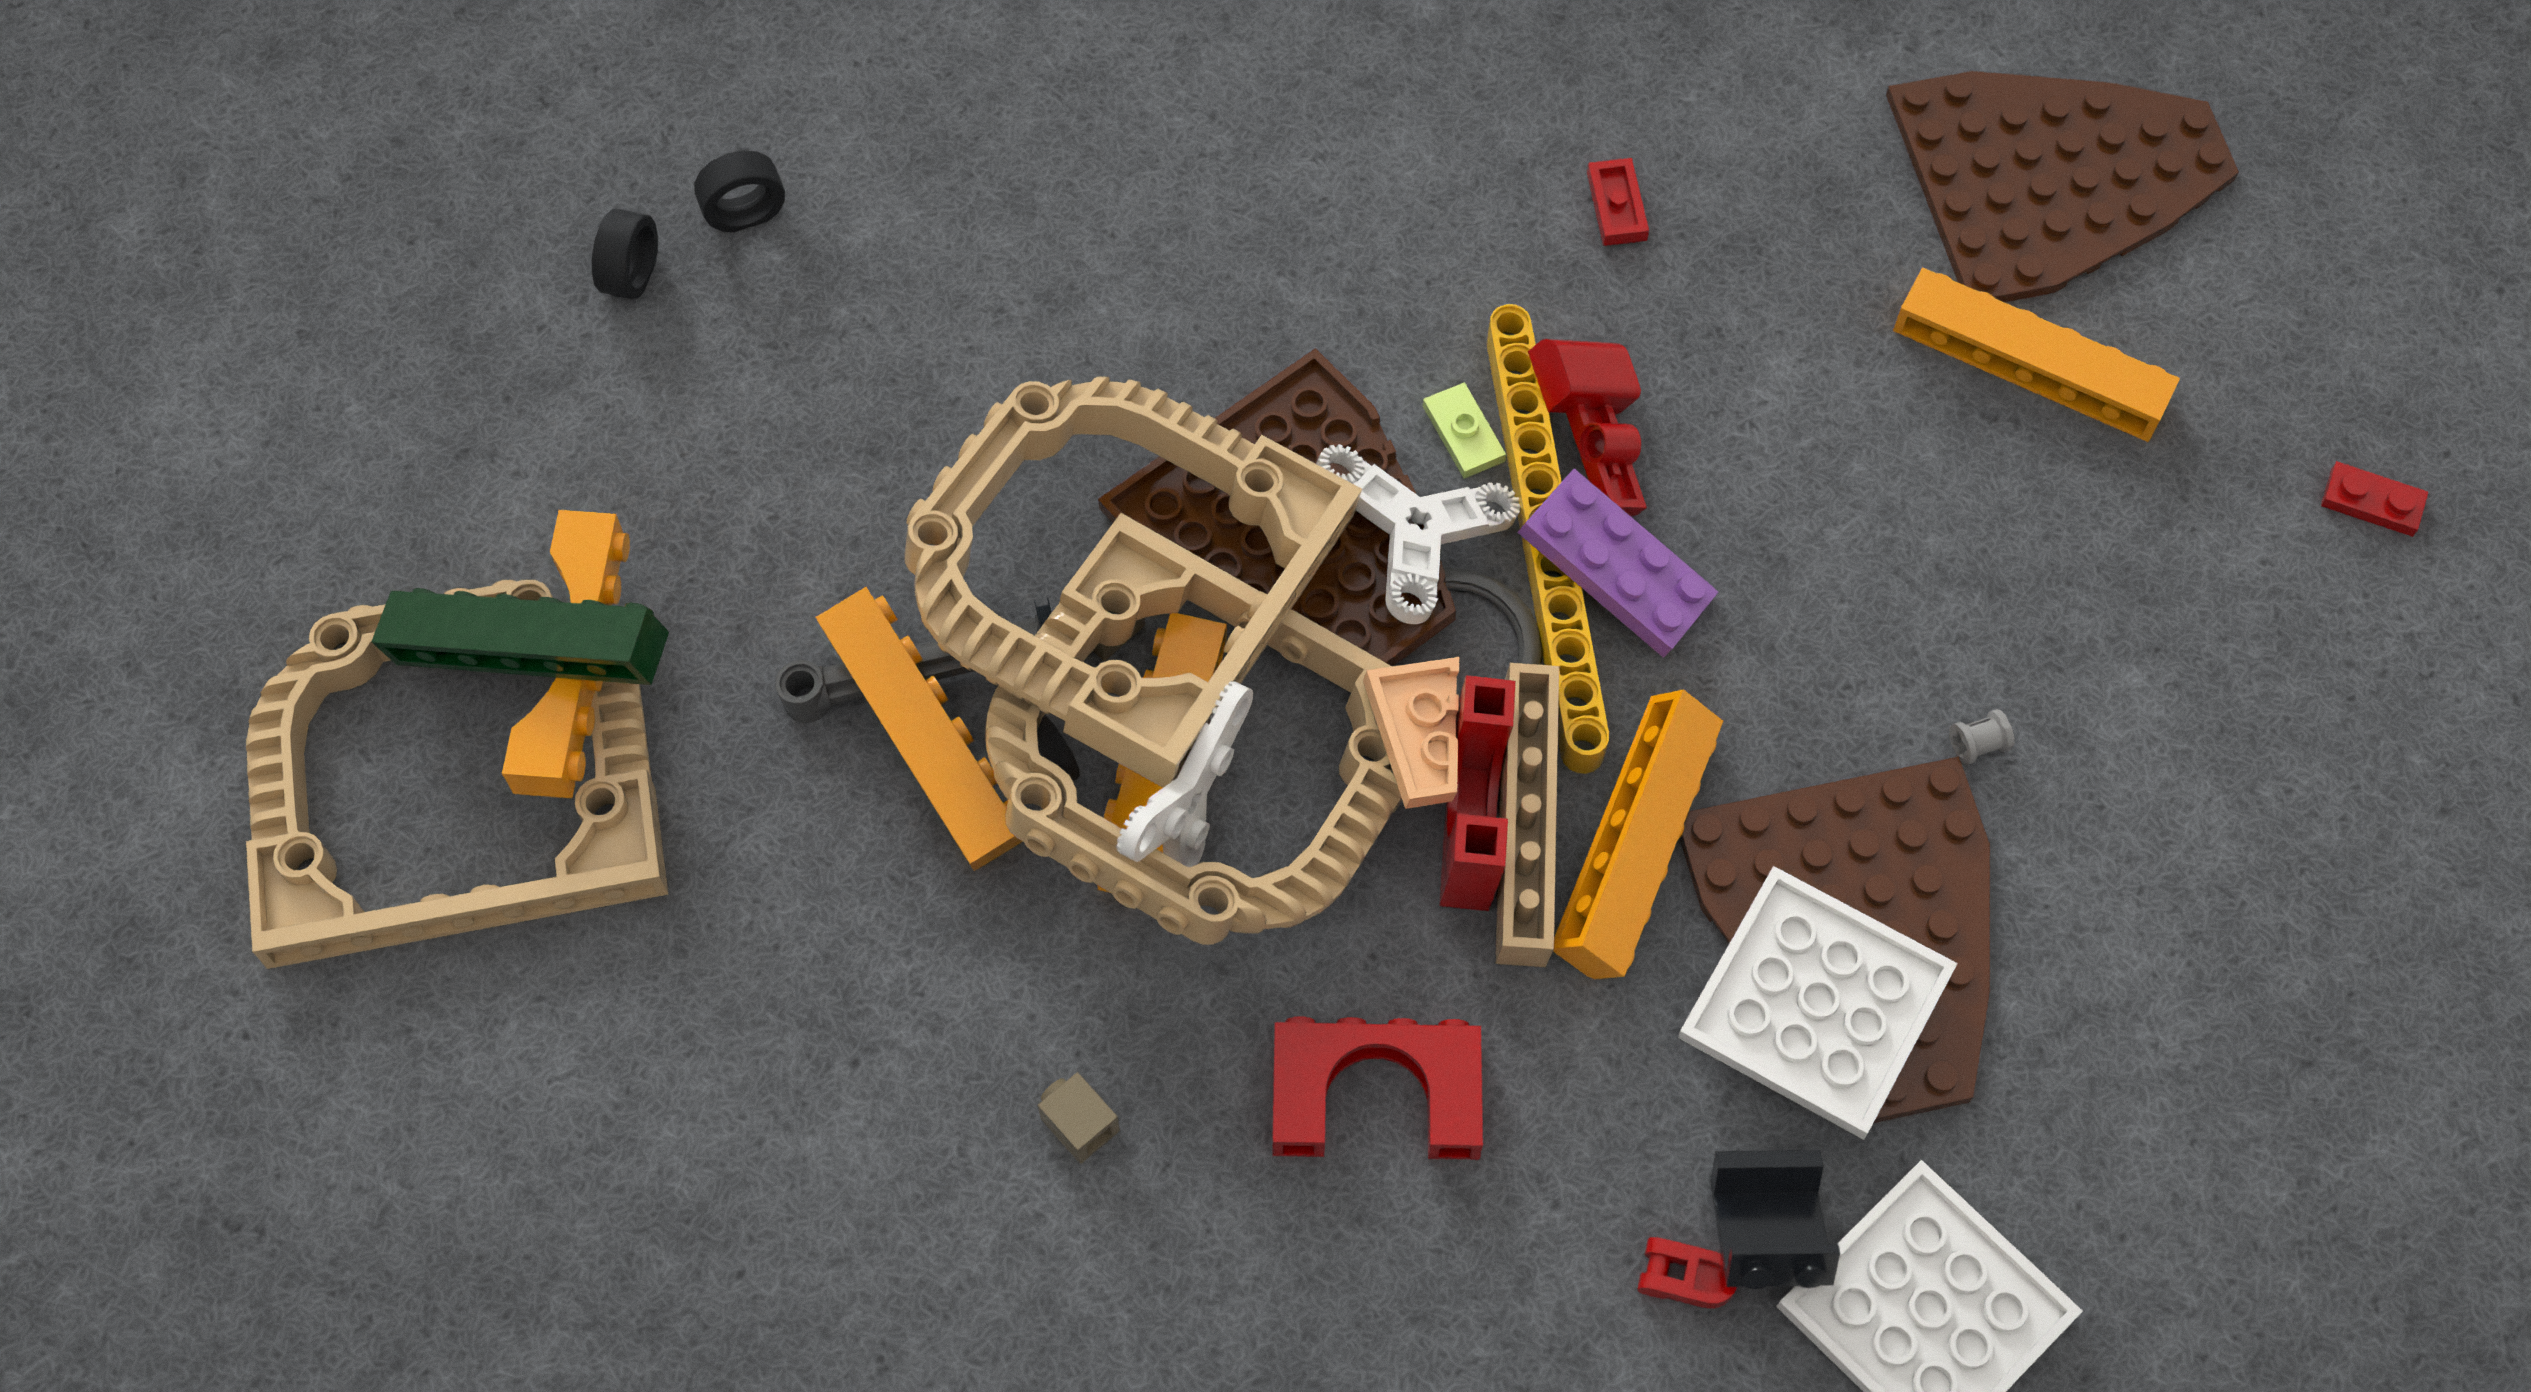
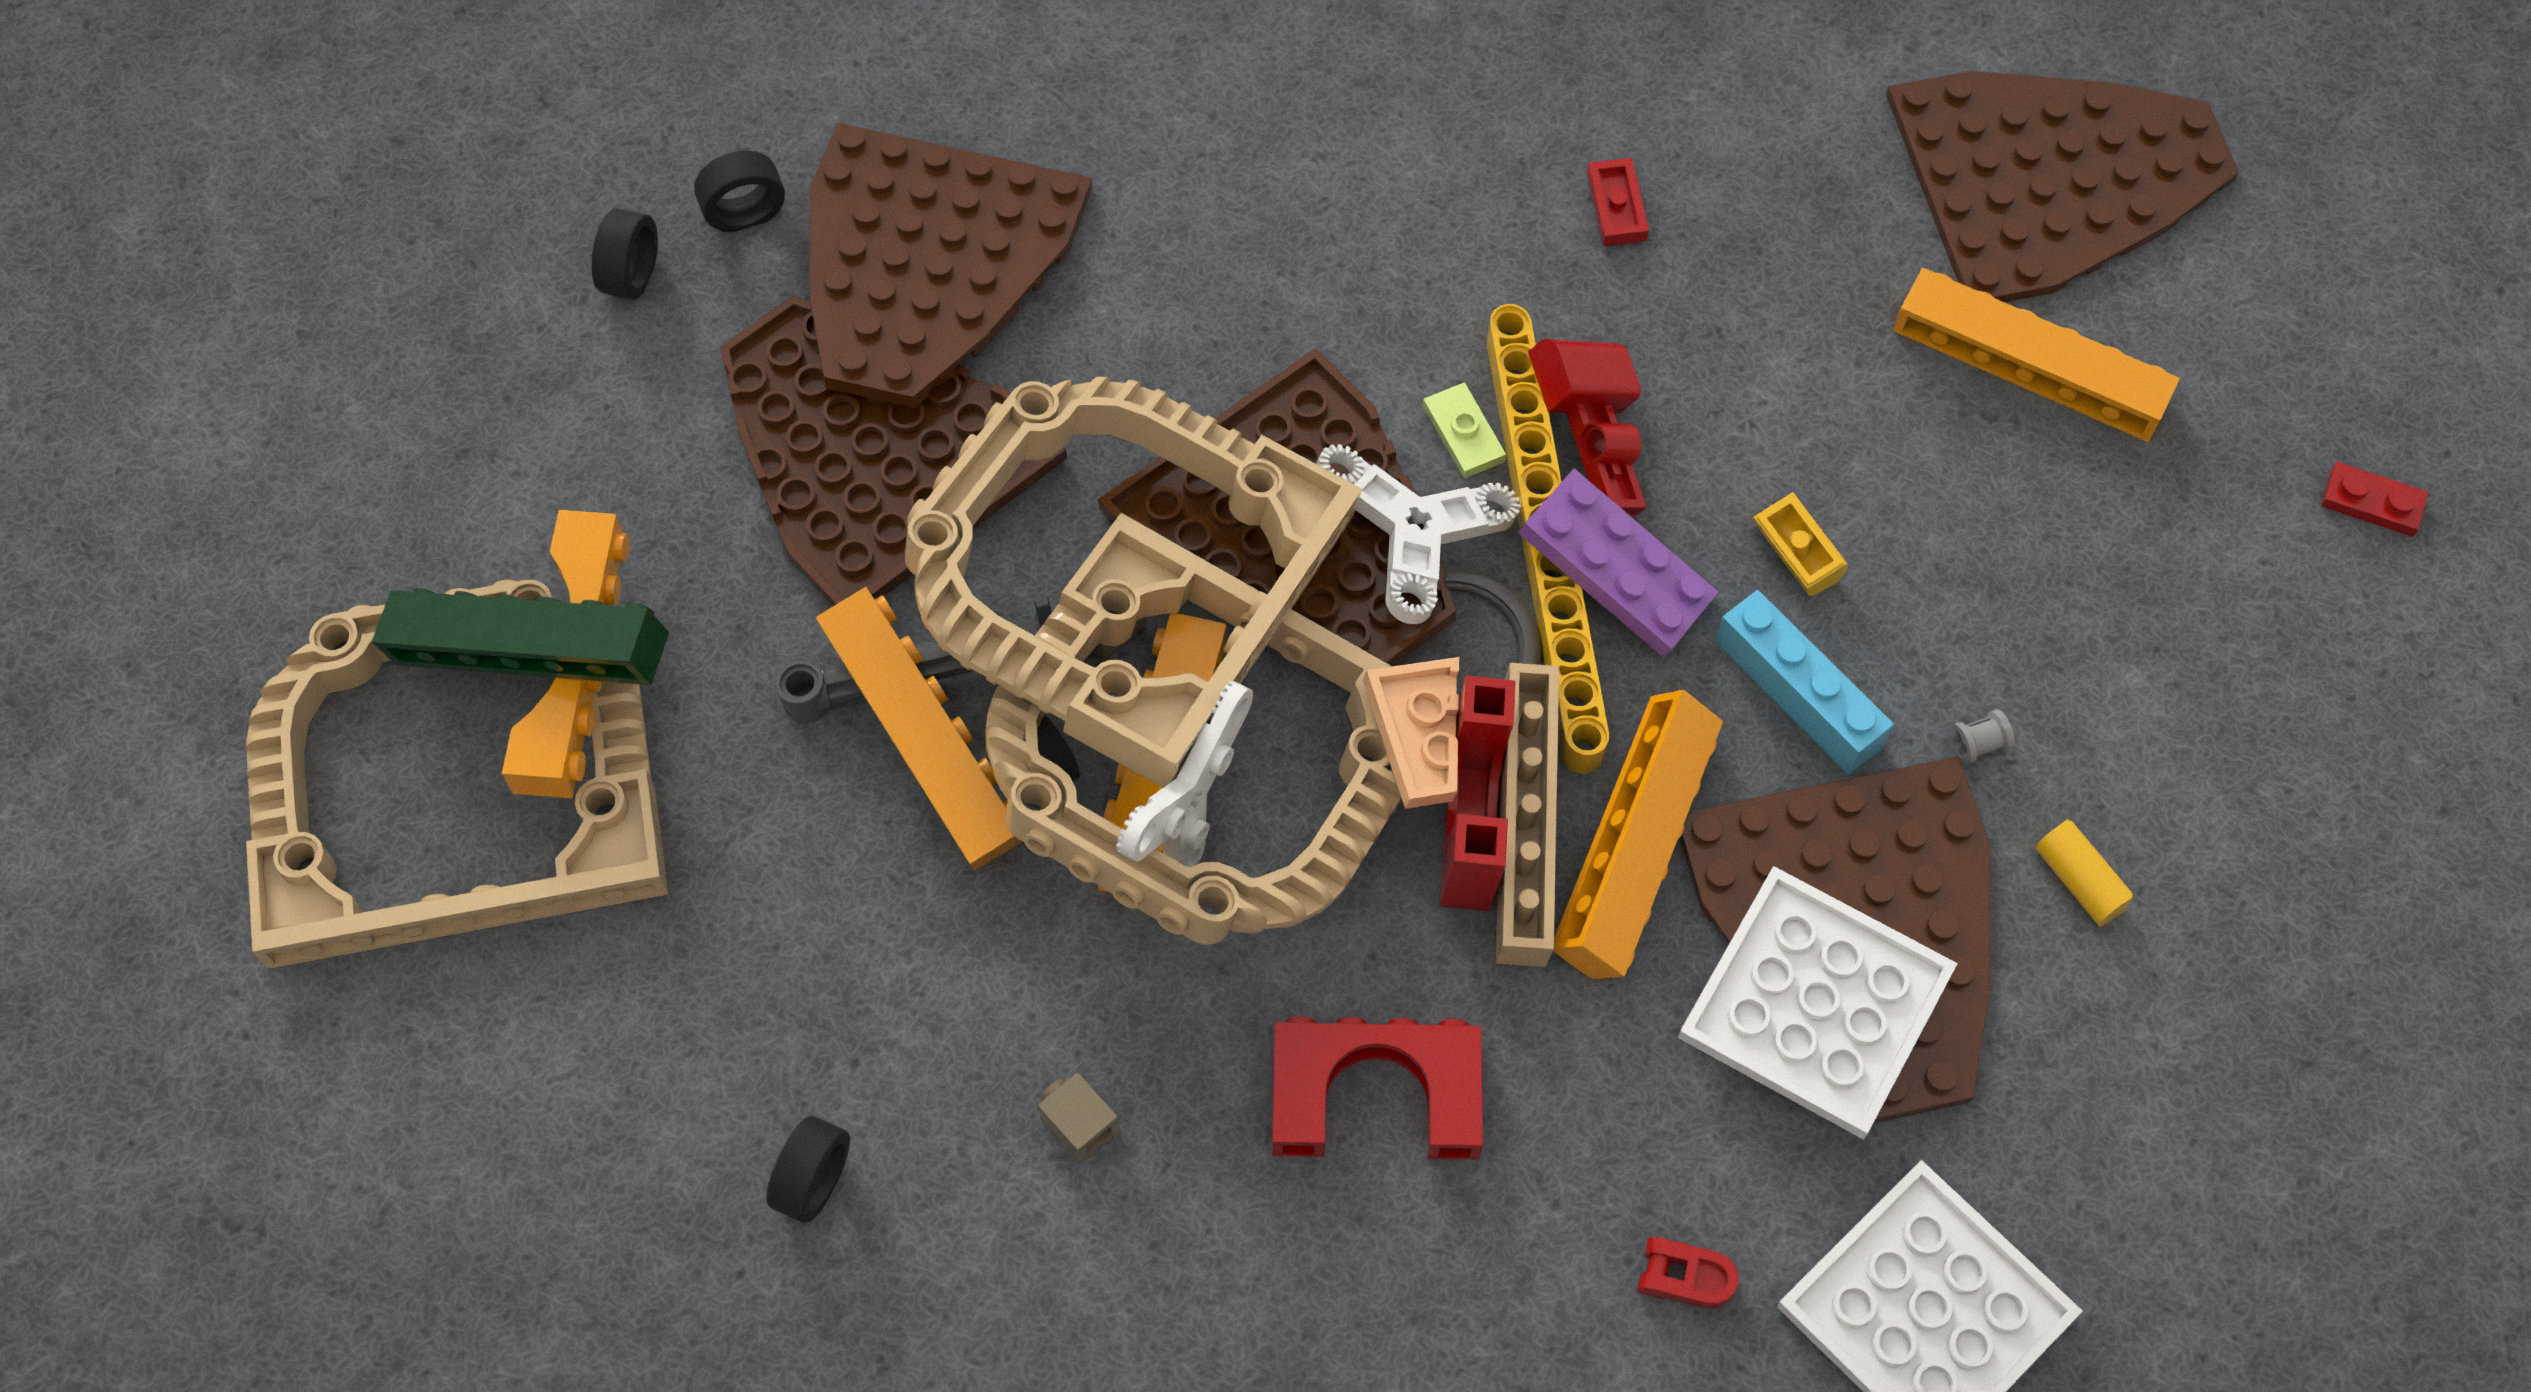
black panel [1711,1150,1840,1289] -> none
none -> reddish brown wing [720,296,1067,606]
none -> black tyre [766,1116,850,1223]
none -> reddish brown wing [809,123,1092,408]
none -> medium azure brick [1715,589,1894,775]
none -> yellow brick [1753,492,1847,596]
none -> yellow brick [2035,819,2133,927]

